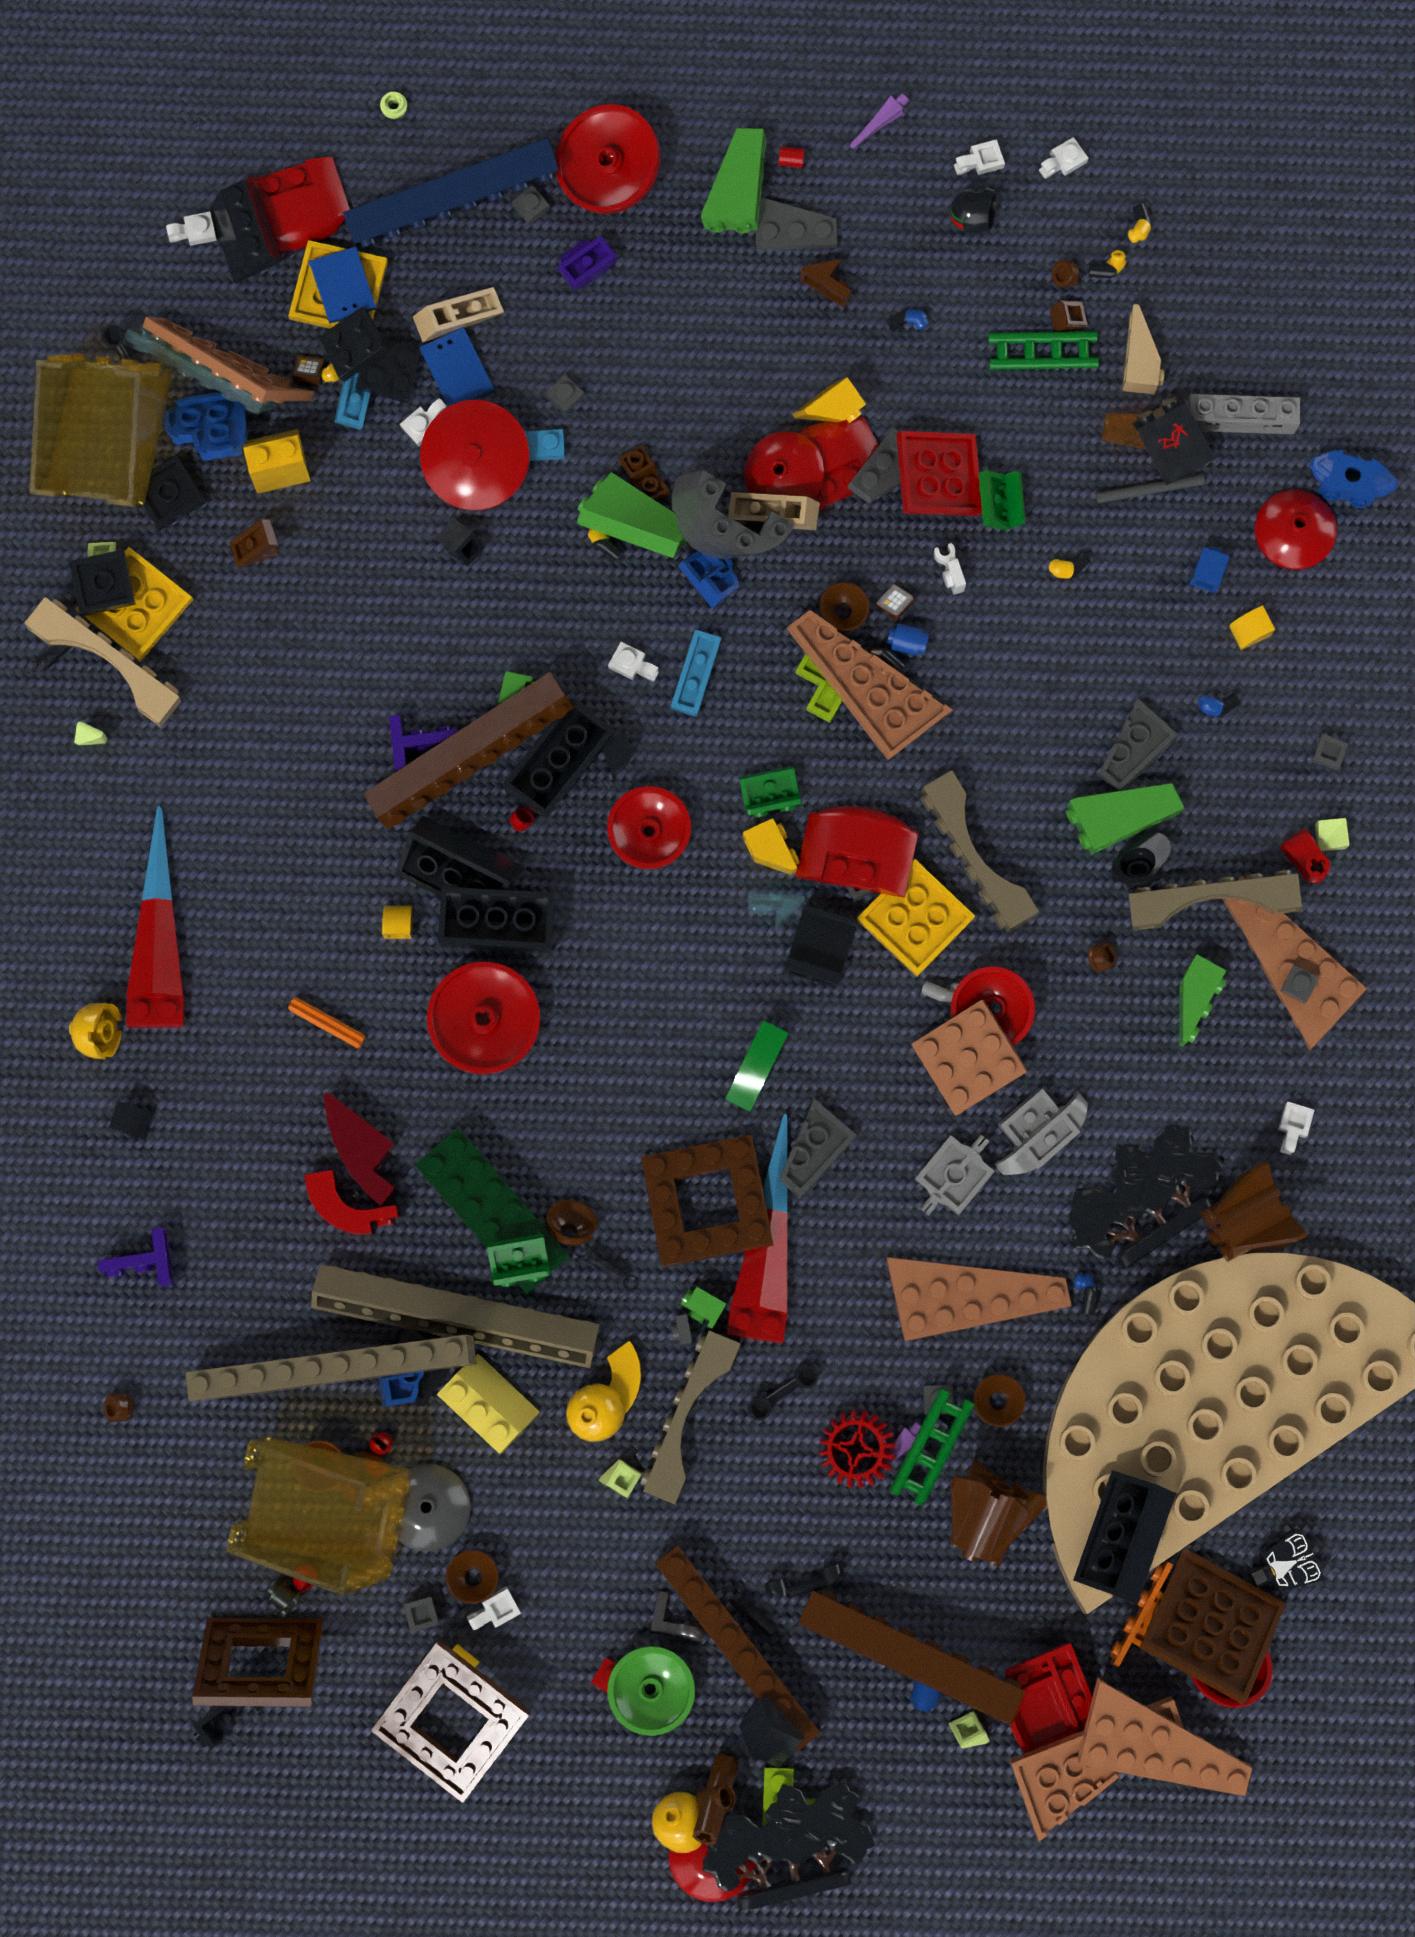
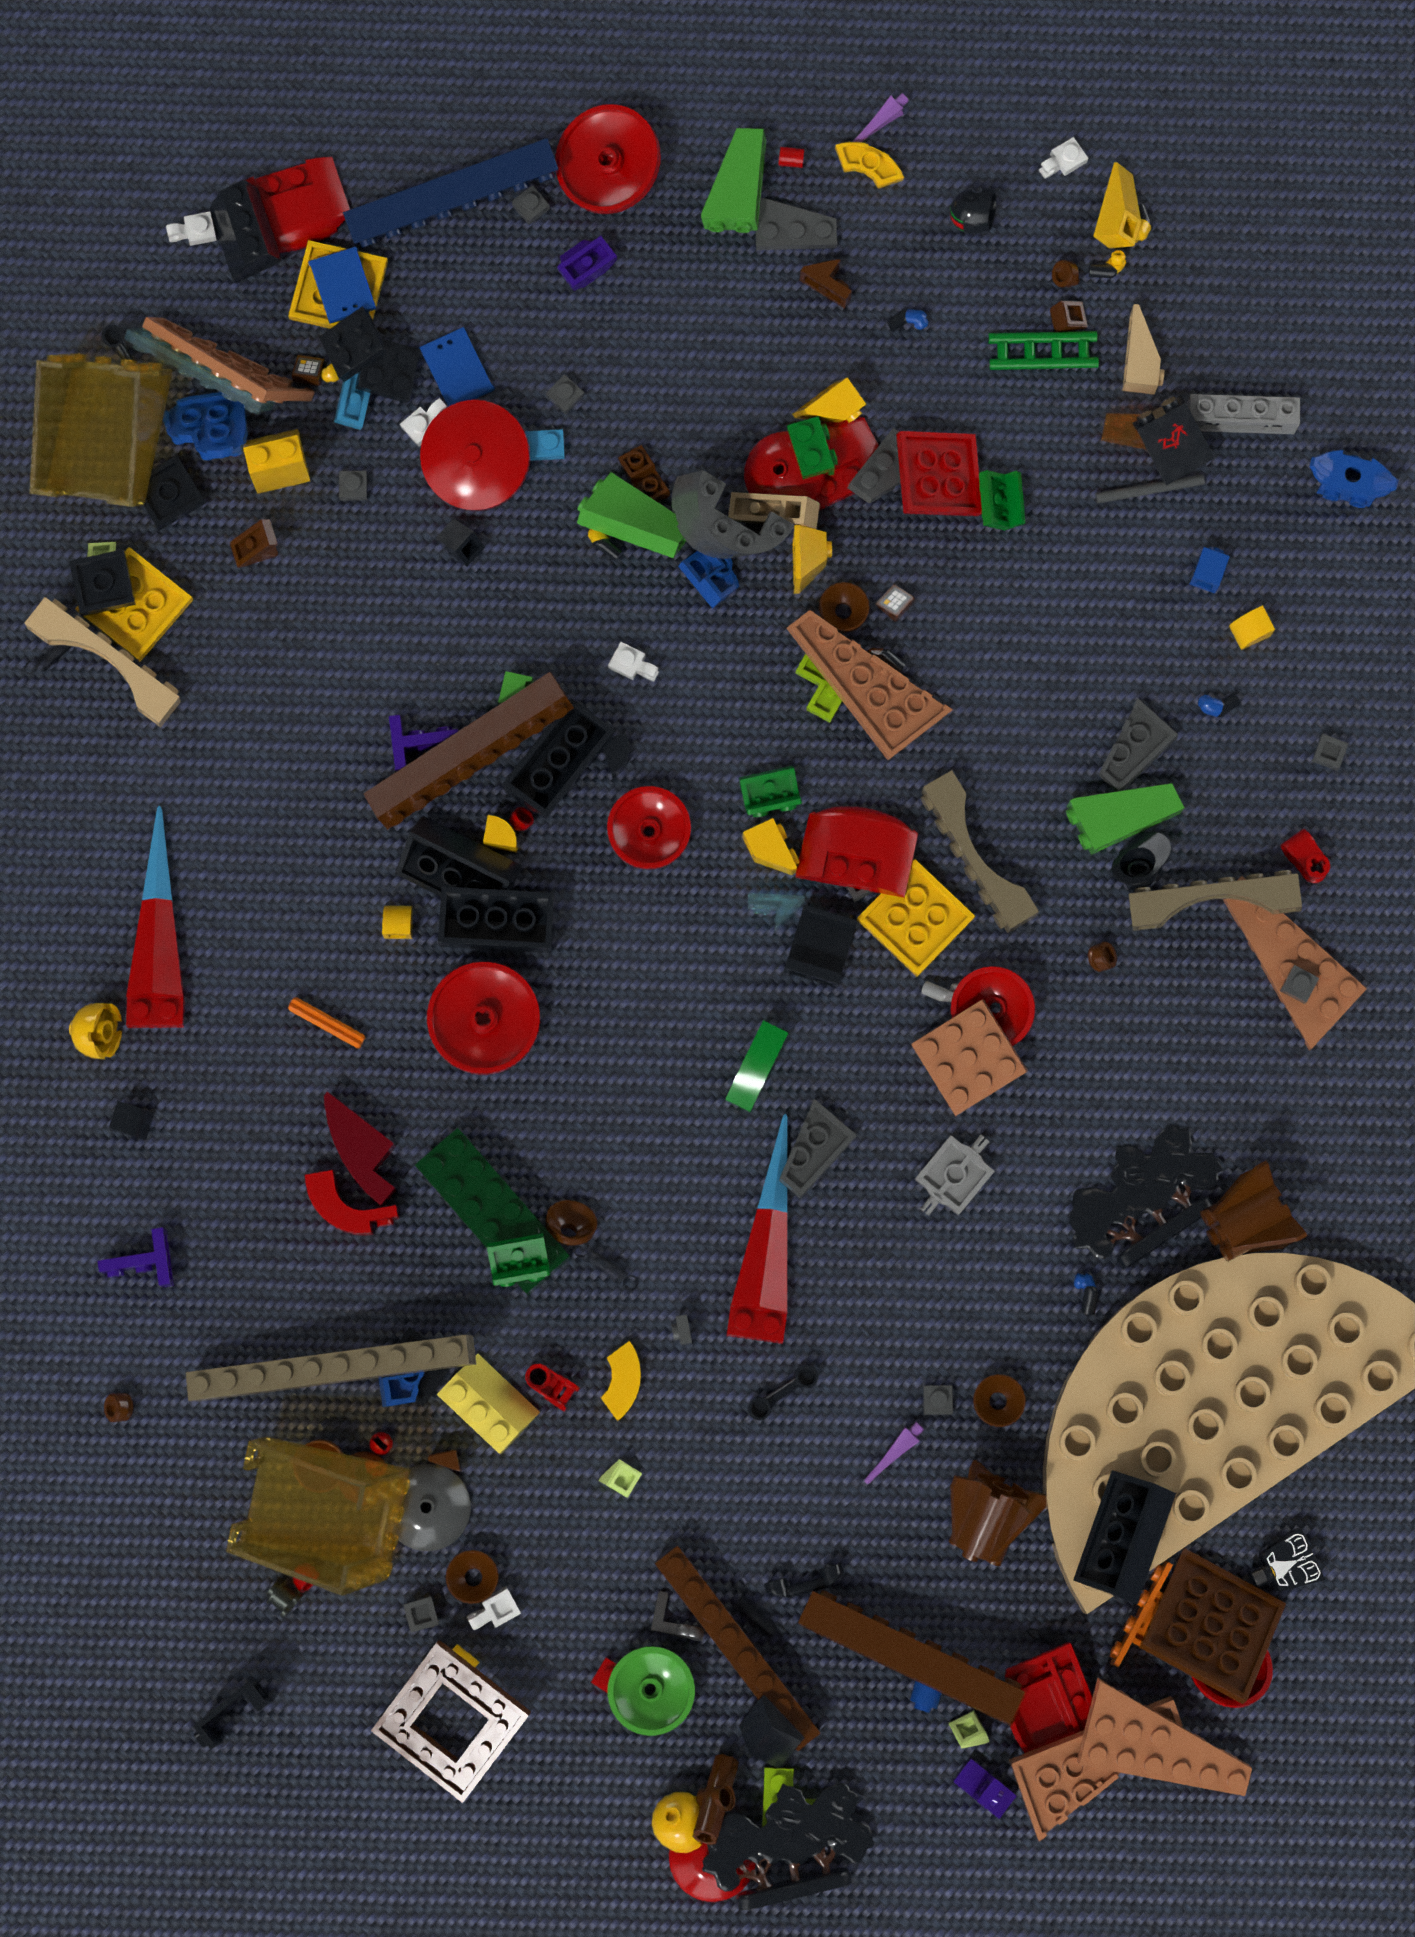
yellowish green slope [74,721,108,746] -> none
reddish brown plate [192,1618,324,1707] -> none
dark tan brick [311,1264,600,1368] -> none
yellowish green plate [380,92,407,119] -> none
tan slope [413,287,504,342] -> none
yellow cylinder [566,1383,625,1442] -> none
dark tan arch [640,1331,741,1505] -> none
reddish brown plate [641,1134,774,1268] -> none
dark azure plate [671,630,722,717] -> none
bright green brick [680,1287,726,1330] -> none
red gear [819,1410,897,1488] -> none
nougat wing [886,1257,1072,1342] -> none
blue brick [887,623,929,656] -> none
green bar [889,1388,975,1506] -> none
white plate [934,543,966,595] -> none
white plate [954,139,1005,175] -> none
light grey plate [994,1088,1088,1175] -> none
arm [1049,552,1090,579] -> none
bright green slope [1179,954,1227,1047] -> none
red dish [1254,489,1337,570] -> none
white plate [1278,1101,1314,1155] -> none
yellowish green slope [1315,818,1349,851] -> none
none -> dark grey plate [339,471,367,501]
none -> reddish brown slope [428,1450,462,1472]
none -> yellow brick [483,815,518,853]
none -> red piece [525,1364,580,1412]
none -> green bracket [787,416,838,480]
none -> yellow slope [792,525,832,594]
none -> yellow tile [835,142,904,189]
none -> dark purple bracket [953,1758,1017,1819]
none -> yellow slope [1093,162,1141,249]

